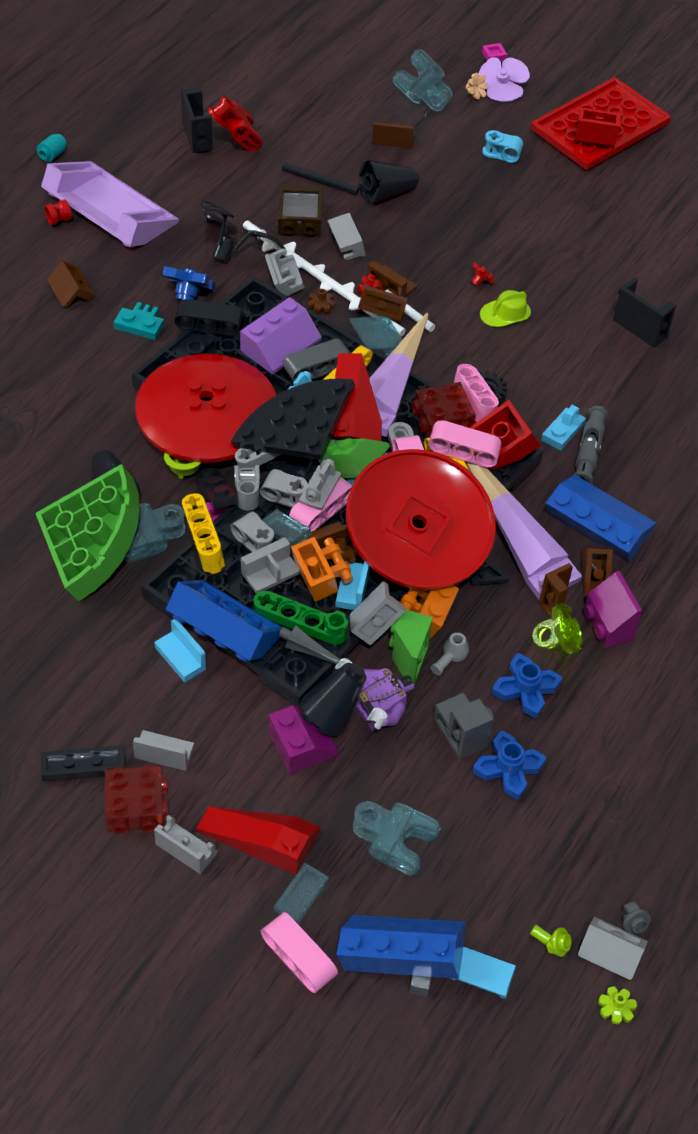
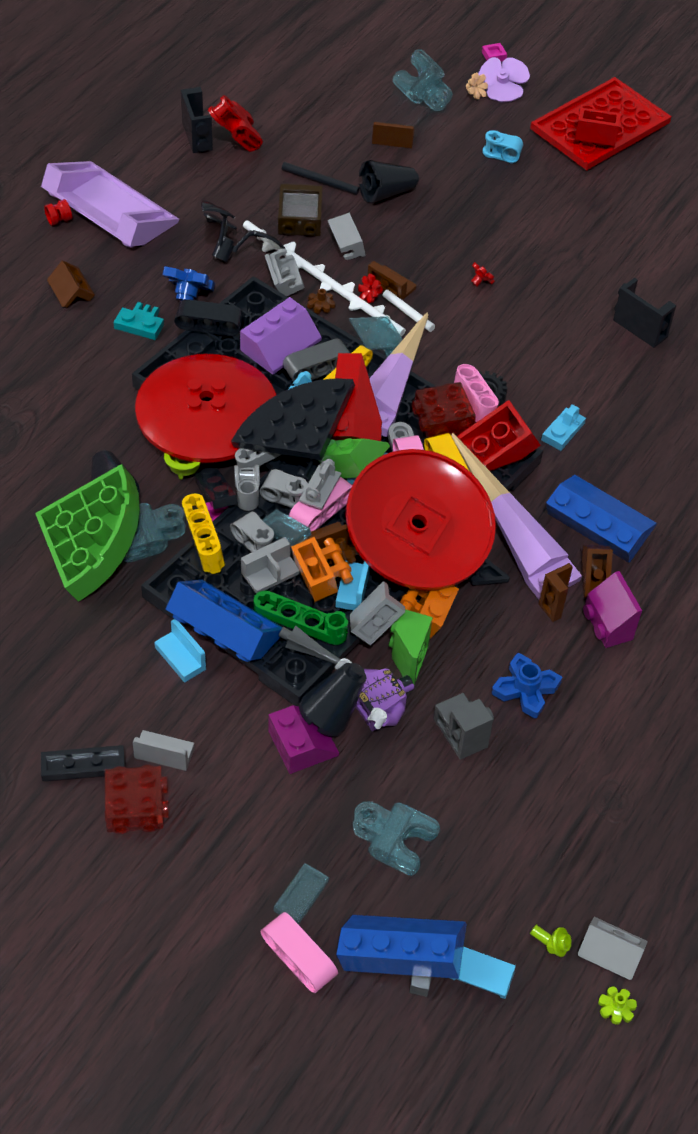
teal brick [37,134,67,162] -> none
light grey hinge [154,815,218,874] -> none
red wedge [196,806,321,875] -> none
reddish brown panel [358,285,408,321] -> none
bright pink beam [429,420,502,467] -> none
light grey bar [430,633,469,676] -> none
blue plant [473,730,546,800] -> none
lime piece [480,290,531,327] -> none
clear neon green tile [532,603,582,654] -> none
dark grey piece [573,406,609,484] -> none
dark grey plate [623,901,651,934] -> none

